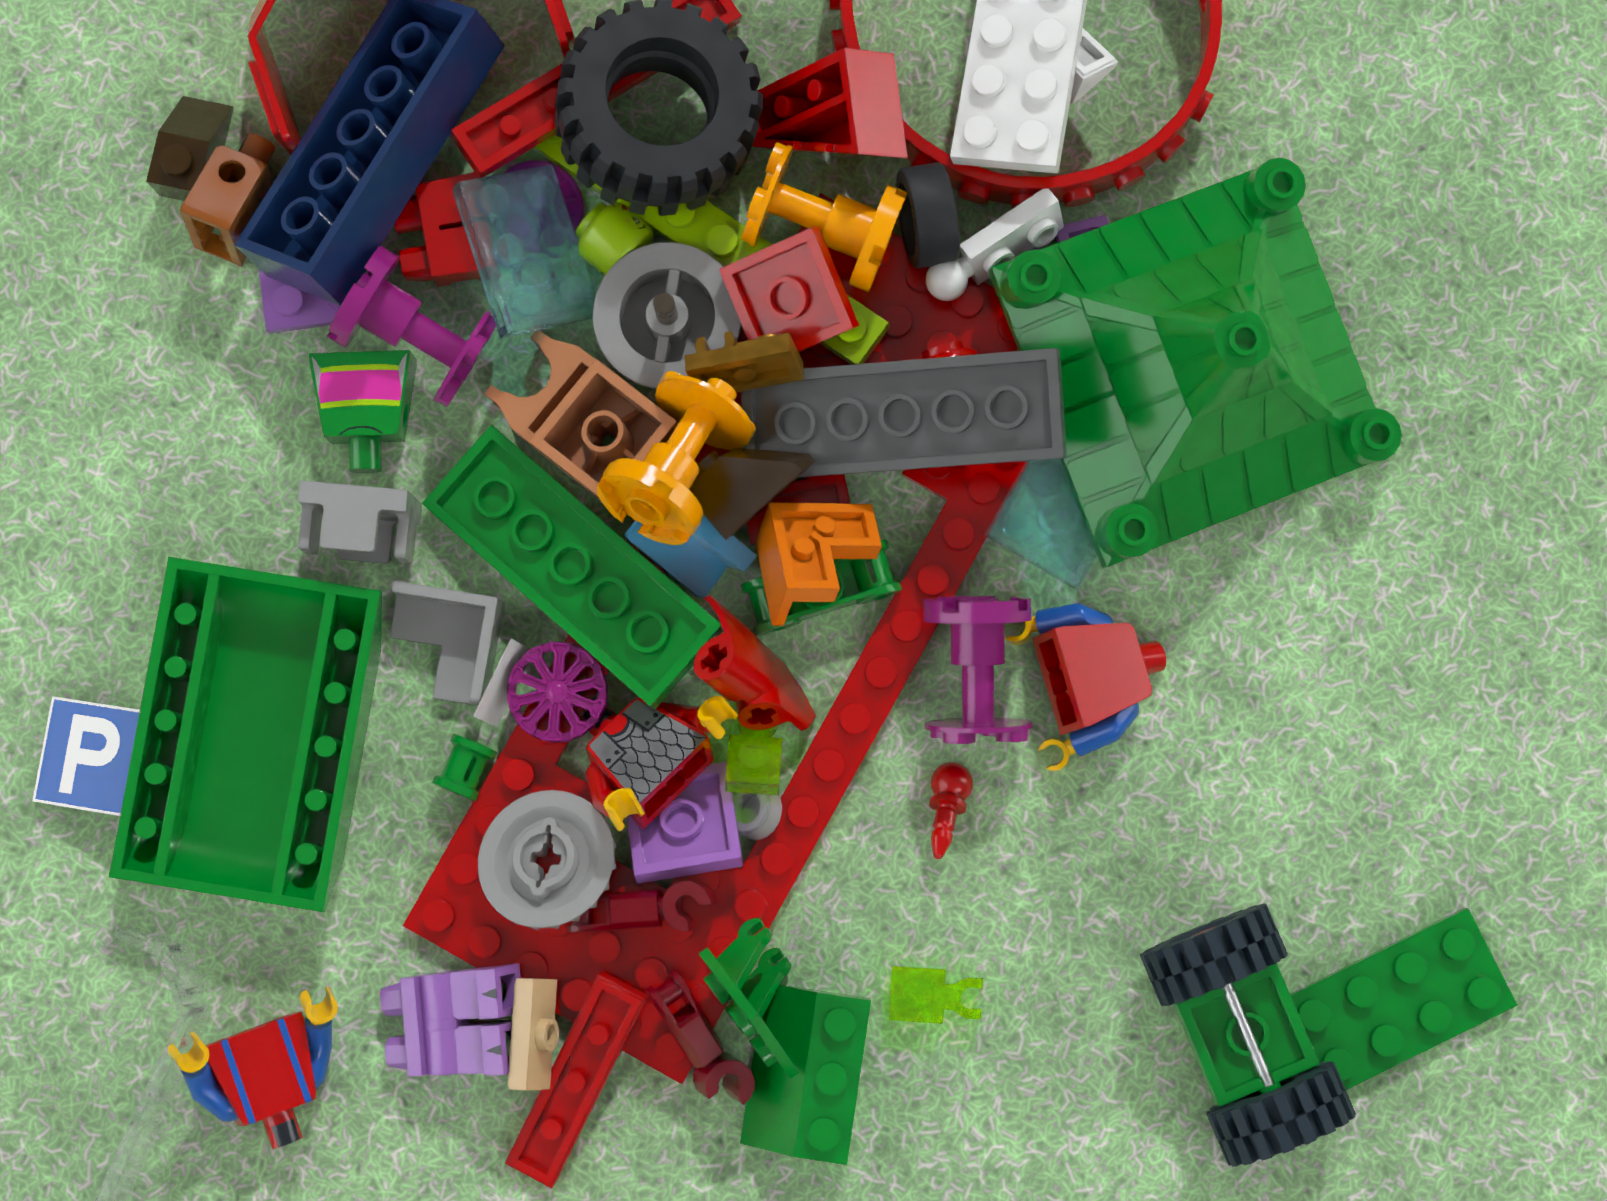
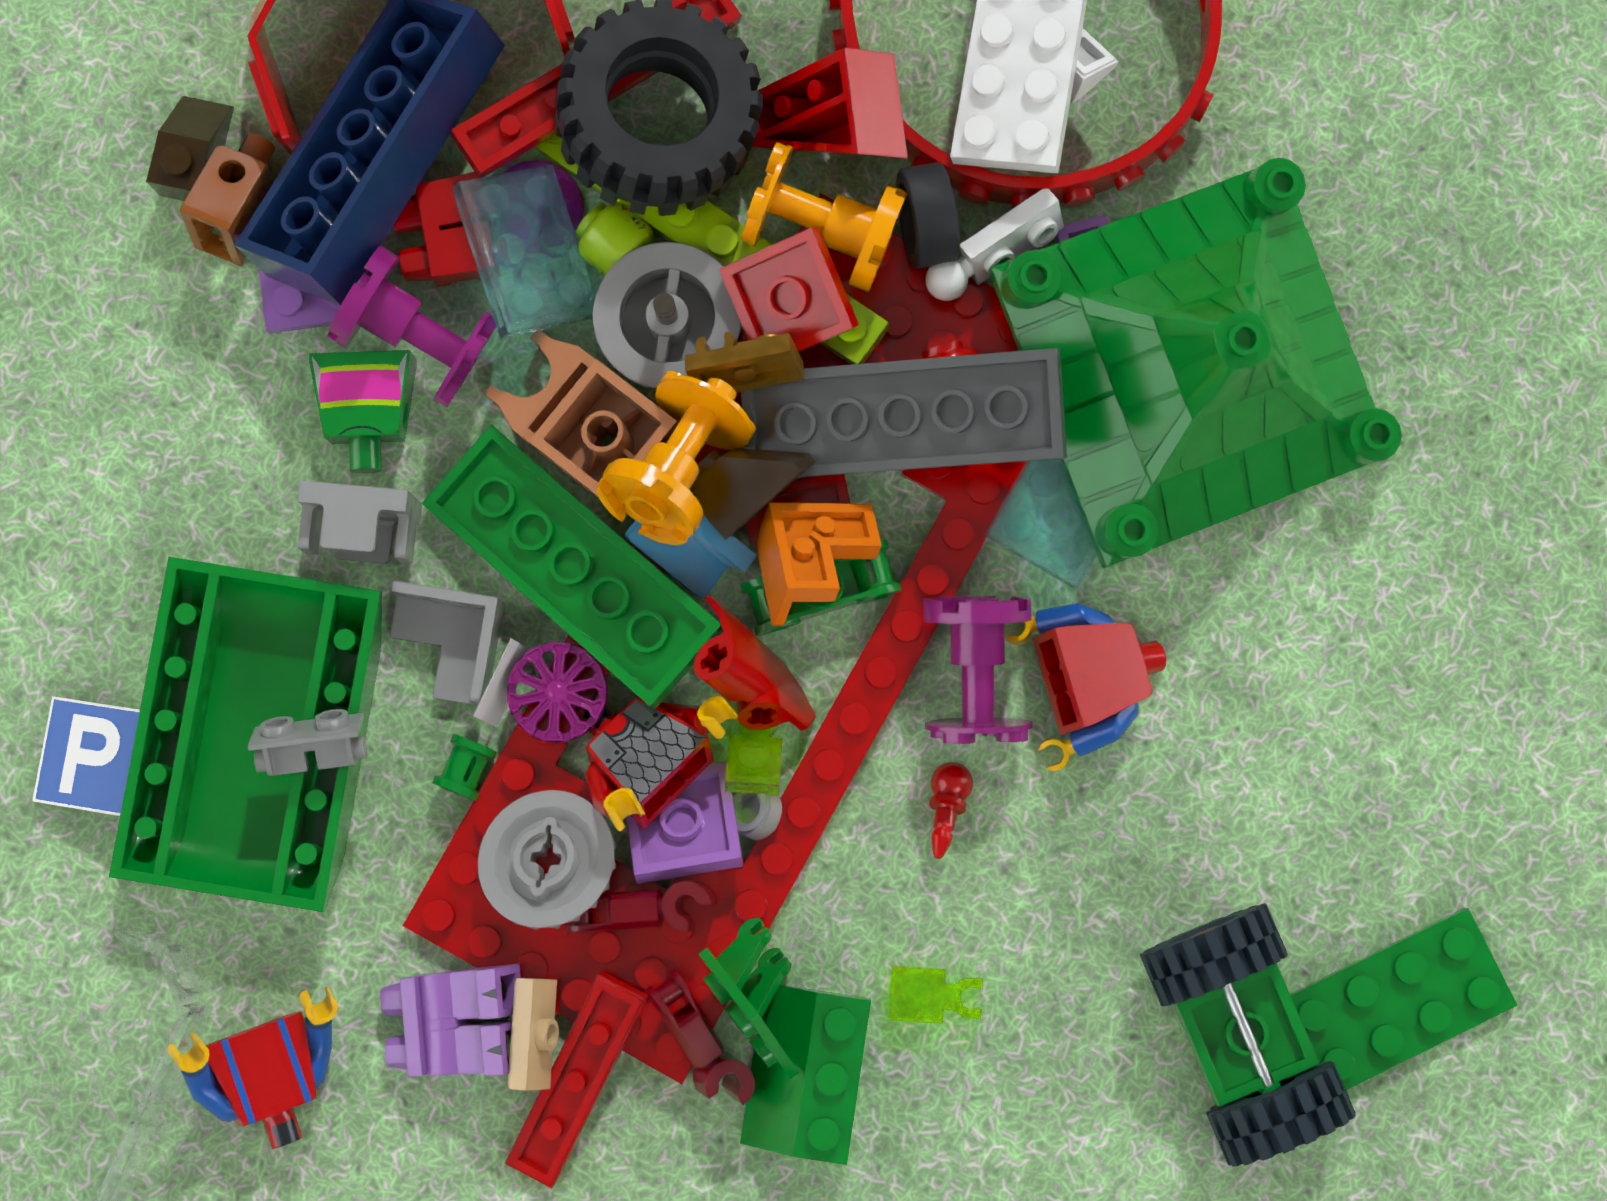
none -> light grey hinge [248,709,367,776]

